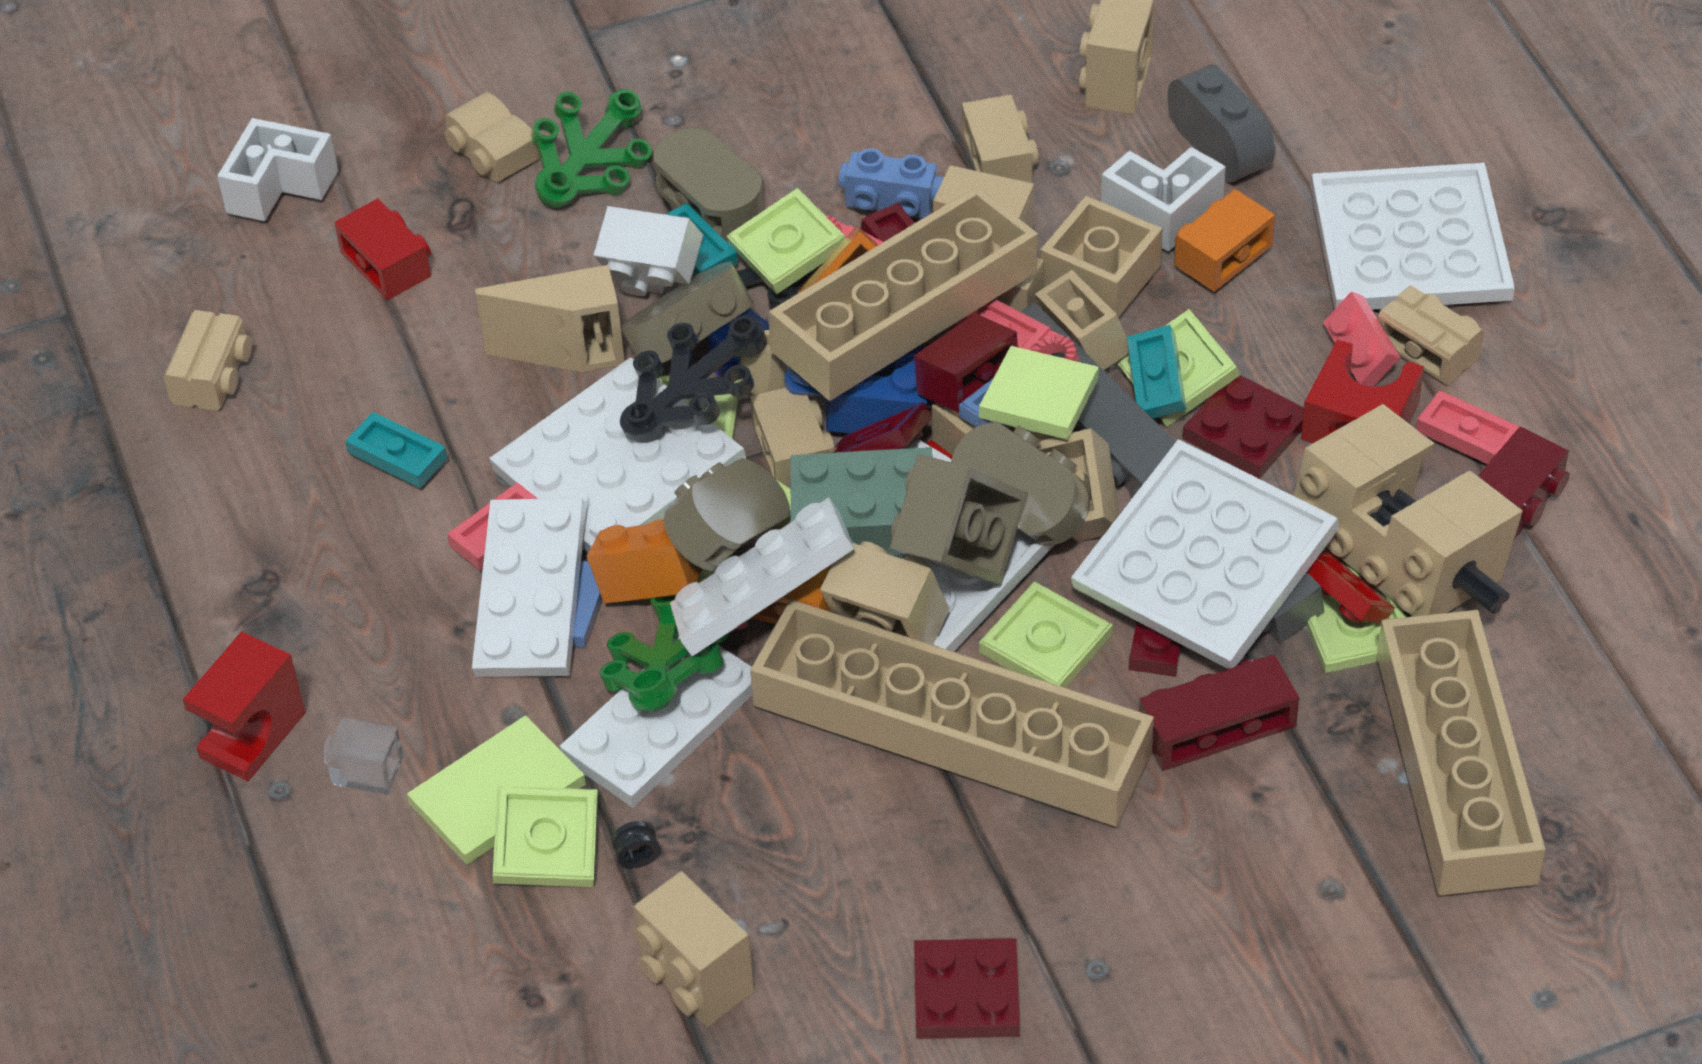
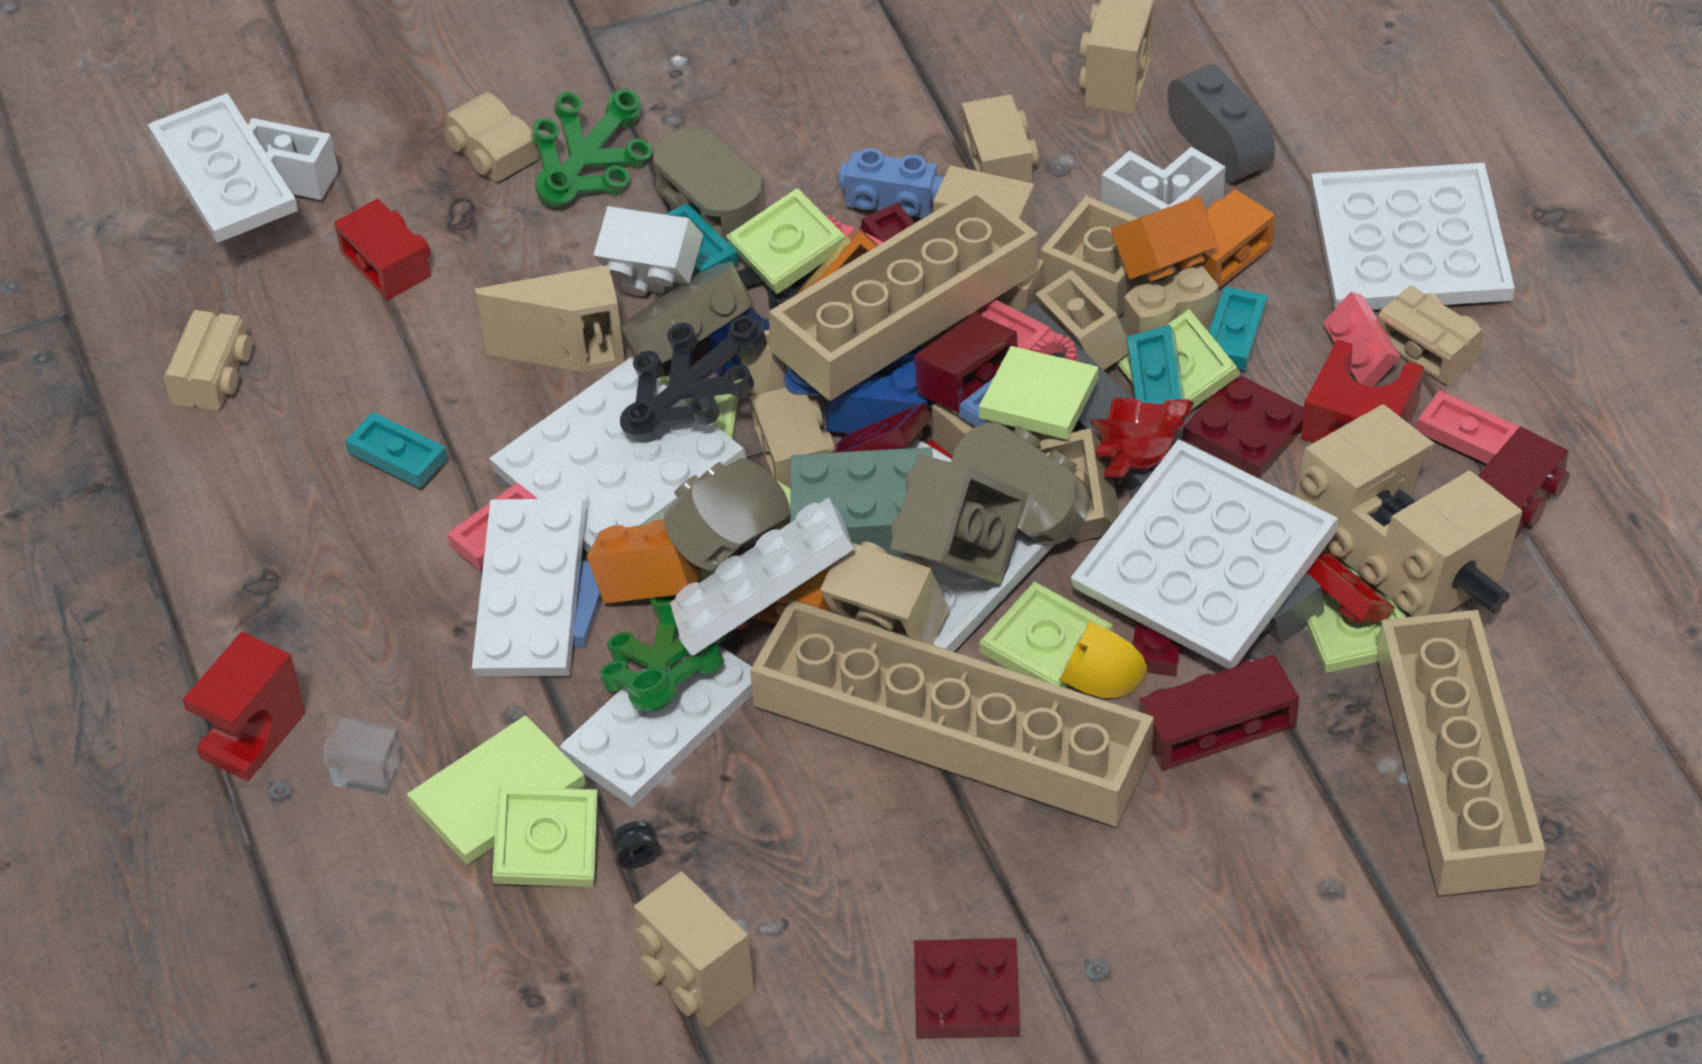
none -> white plate [148,93,298,243]
none -> yellow brick [1059,621,1148,699]
none -> red helmet [1089,398,1194,477]
none -> orange brick [1111,195,1219,282]
none -> tan brick [1123,266,1218,337]
none -> teal plate [1209,286,1268,371]

